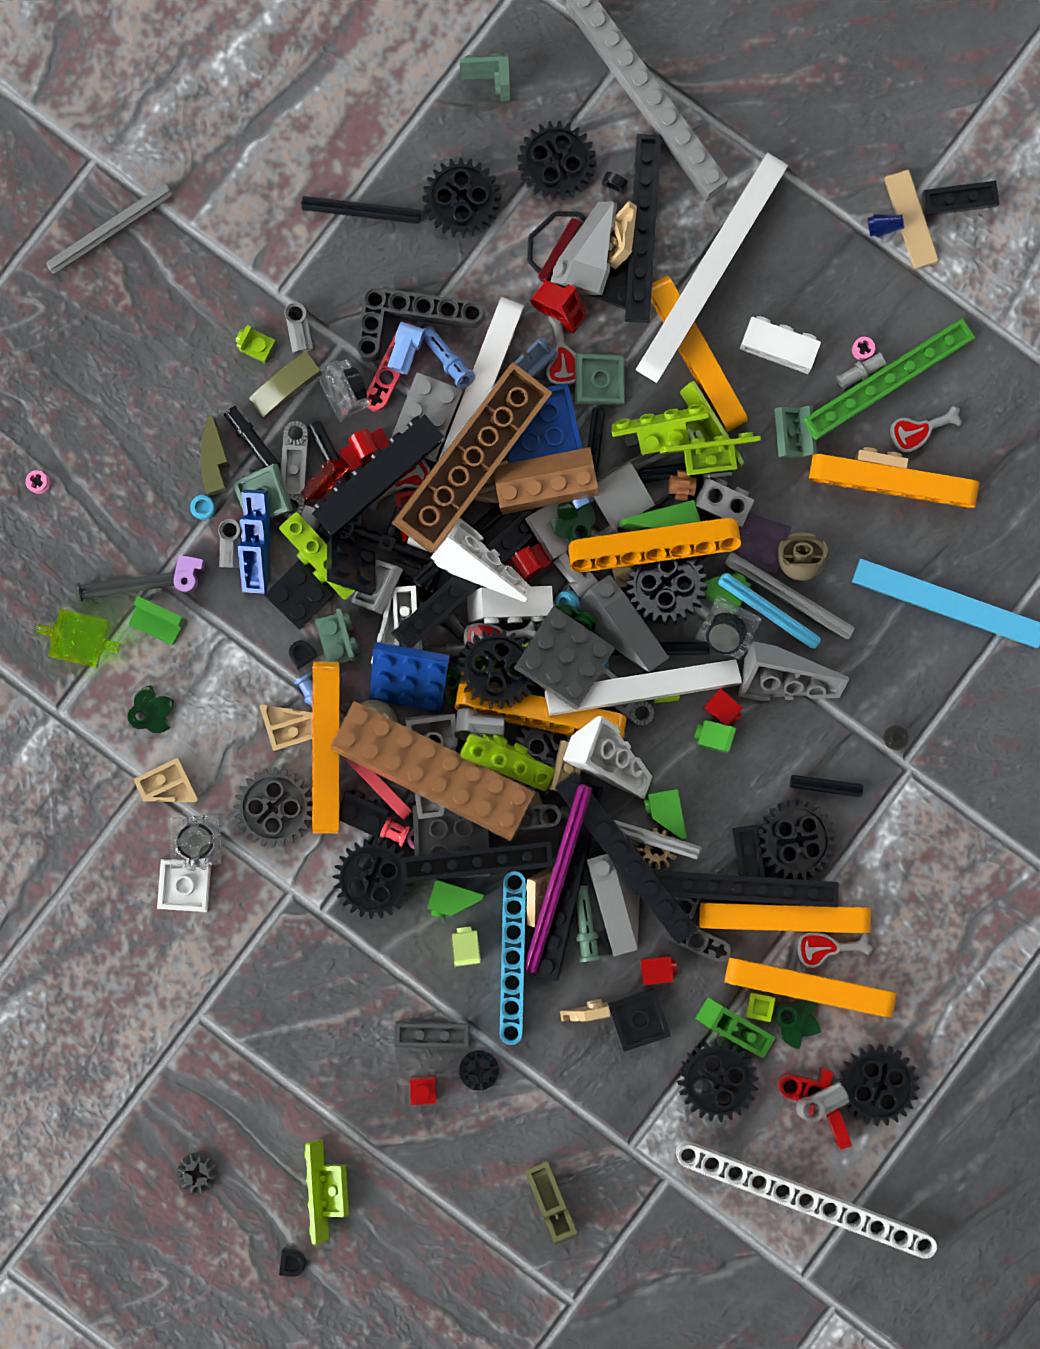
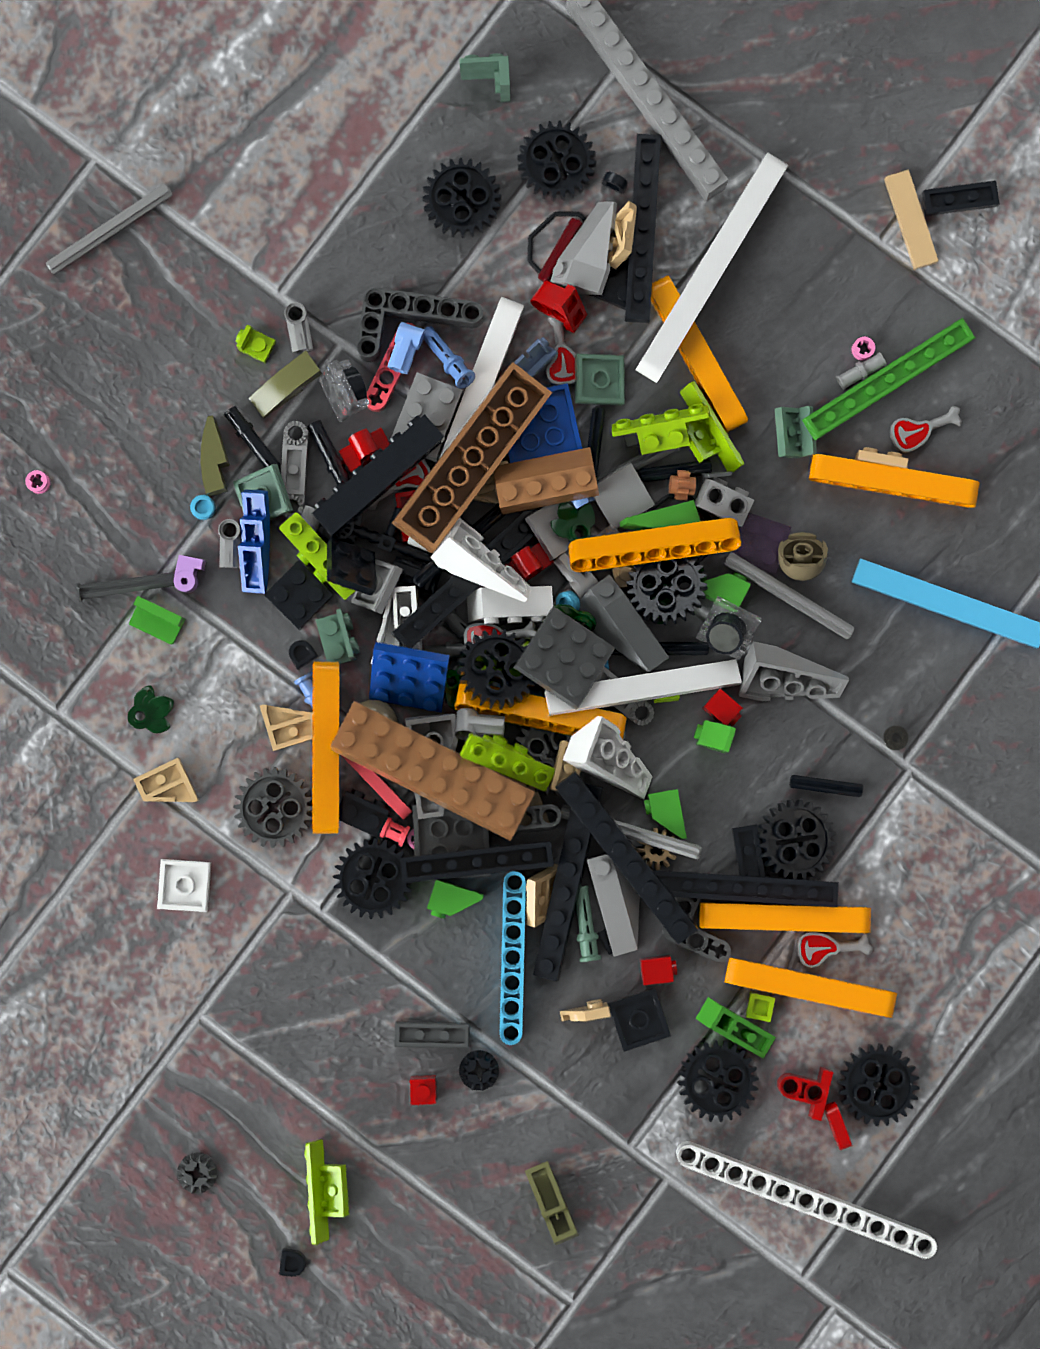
clear neon green plate [36,609,121,668] -> none
clear piece [169,814,222,871] -> none
clear red plate [300,460,350,500] -> none
black axle [301,196,421,224] -> none
yellowish green slope [452,926,481,966] -> none
magenta axle [524,785,592,973] -> none
lime bracket [660,432,761,476] -> none
medium azure axle [718,573,821,649] -> none
white brick [739,316,821,374] -> none
dark green plate [774,999,821,1049] -> none
light grey piece [796,1082,849,1122] -> none
clear blue cone [868,214,904,238] -> none

